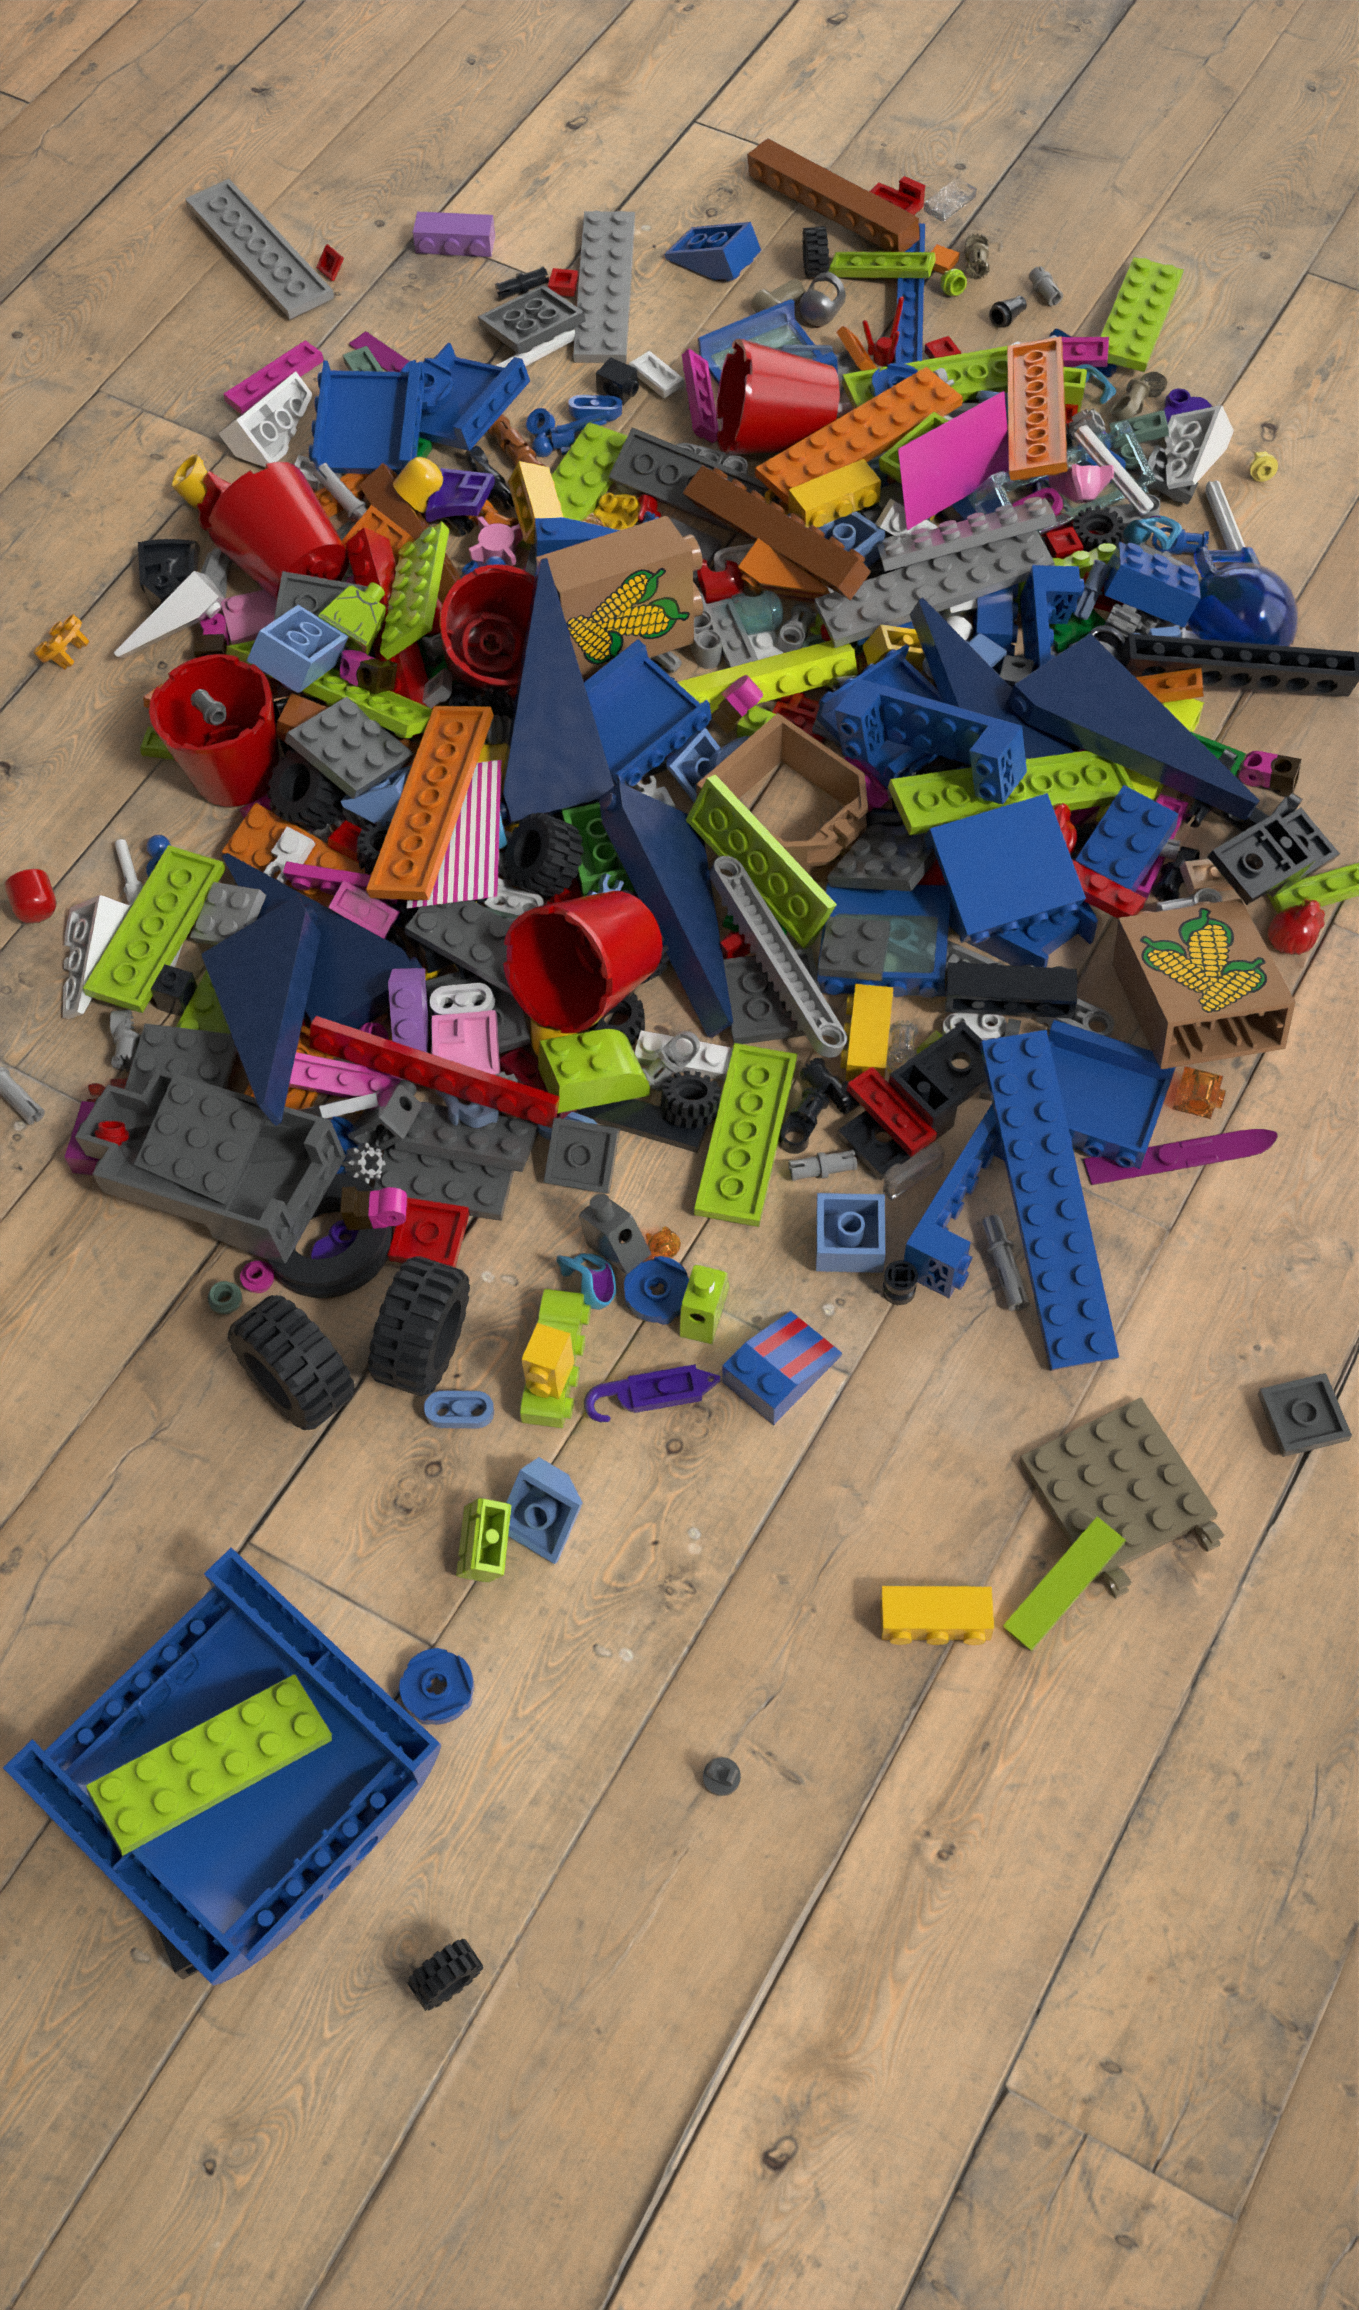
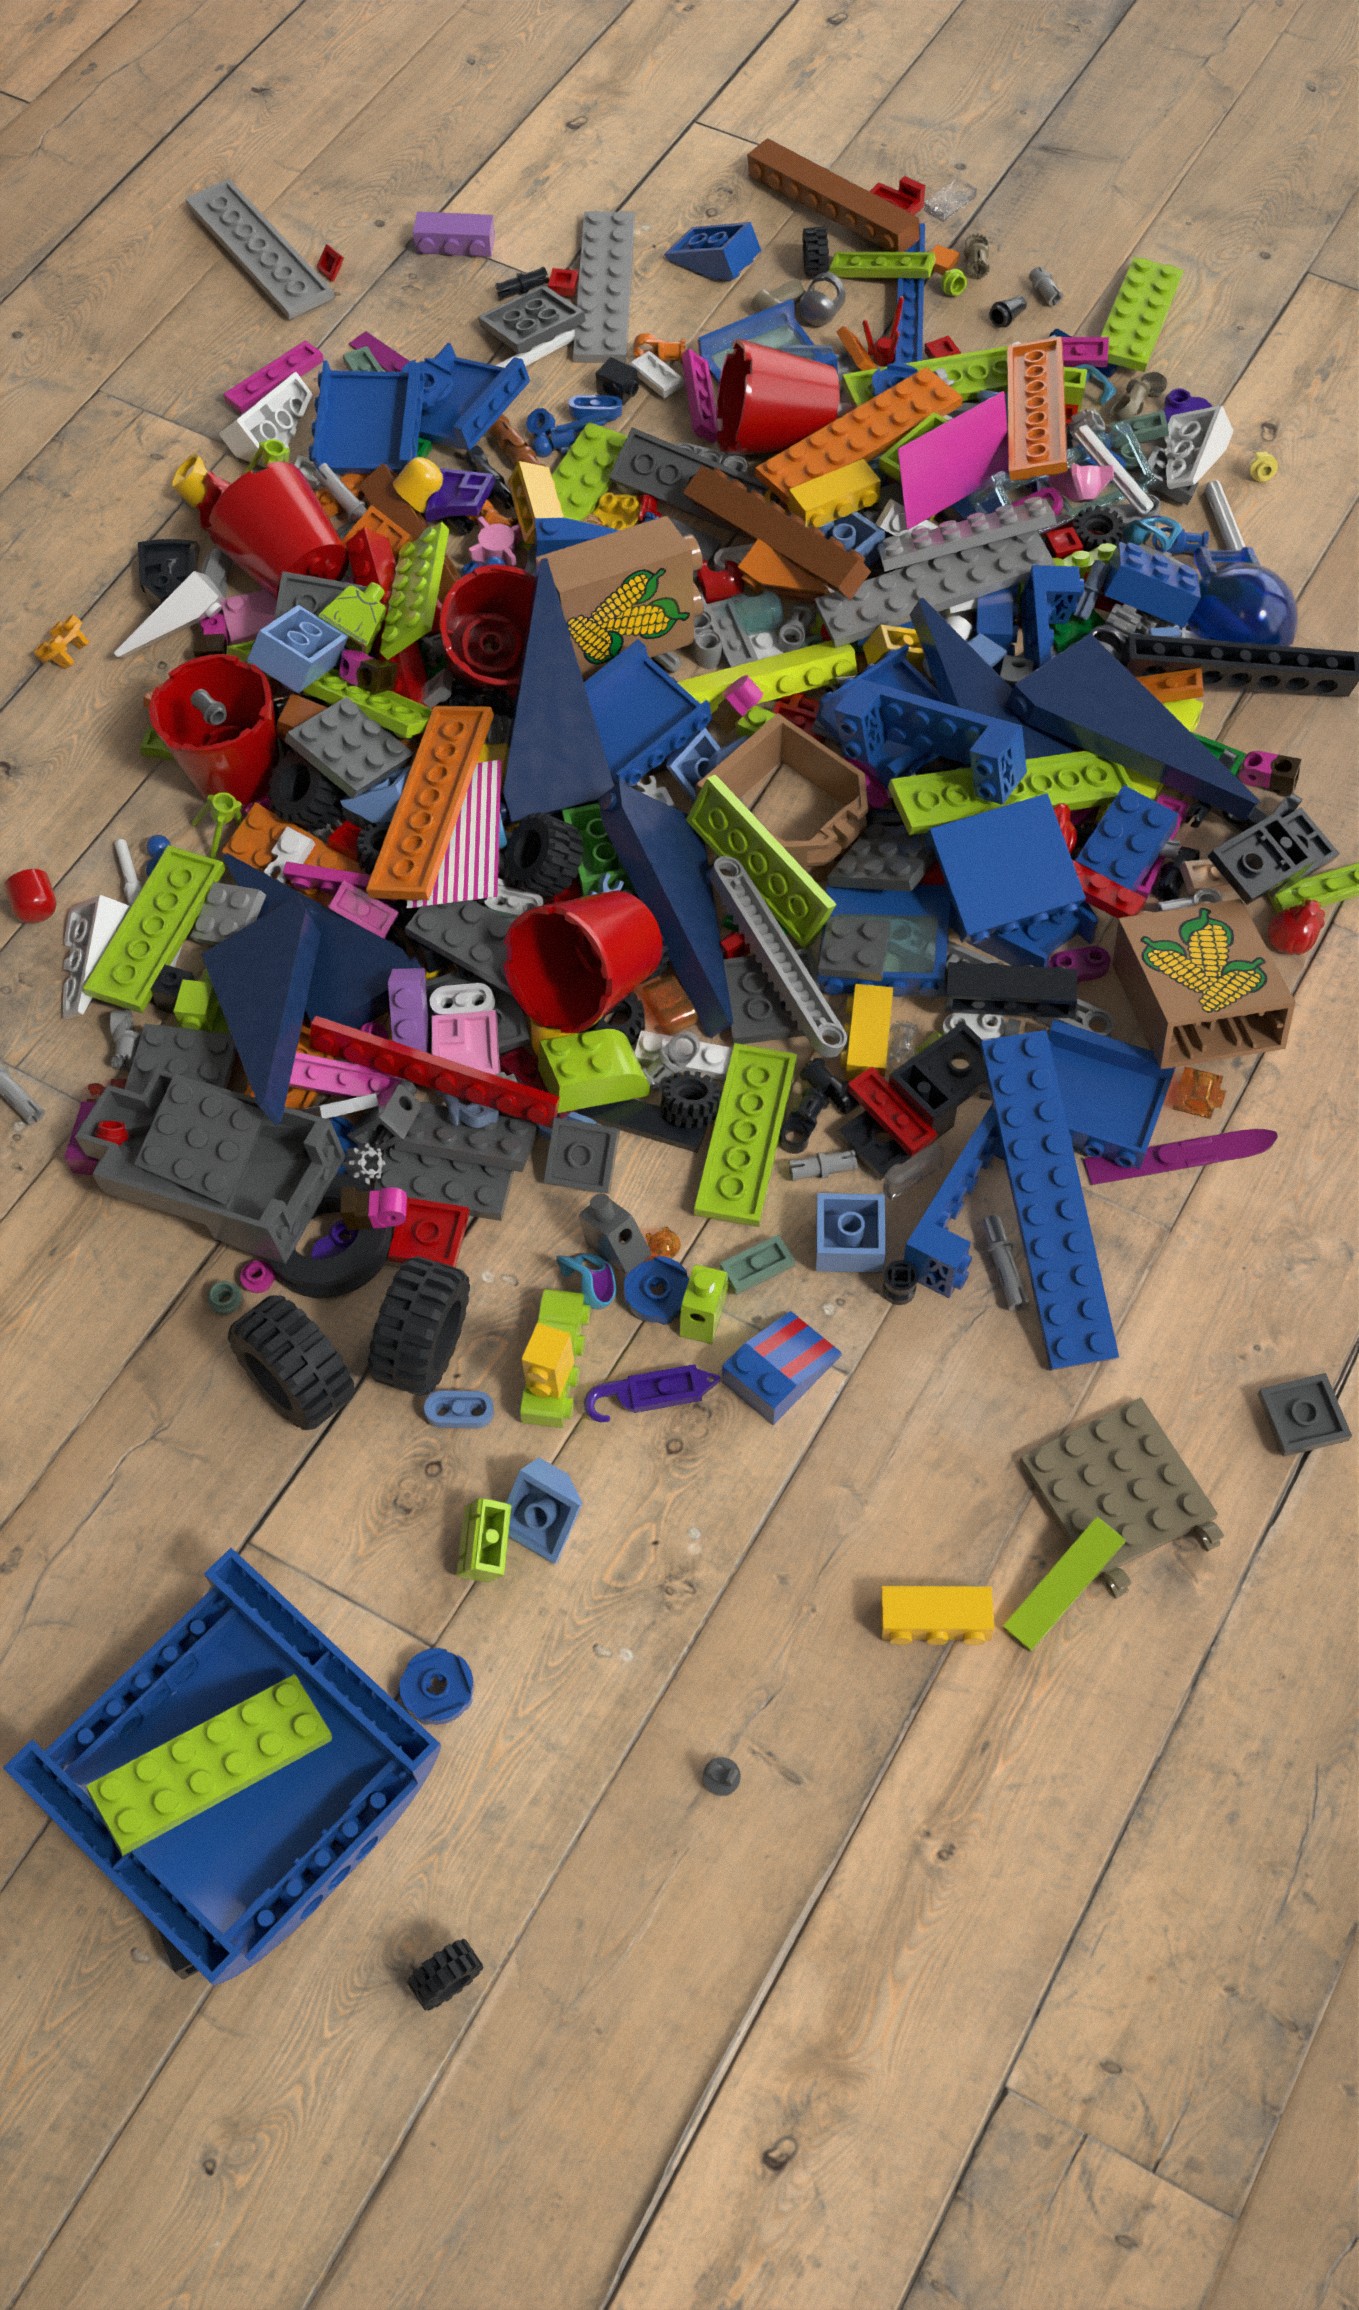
none -> lime brick [174,980,219,1031]
none -> lime plant [191,792,243,859]
none -> lime plant [243,439,290,475]
none -> orange connector [634,333,685,363]
none -> clear orange beam [643,974,698,1036]
none -> sand green plate [720,1234,795,1295]
none -> magenta plate [1048,946,1111,983]

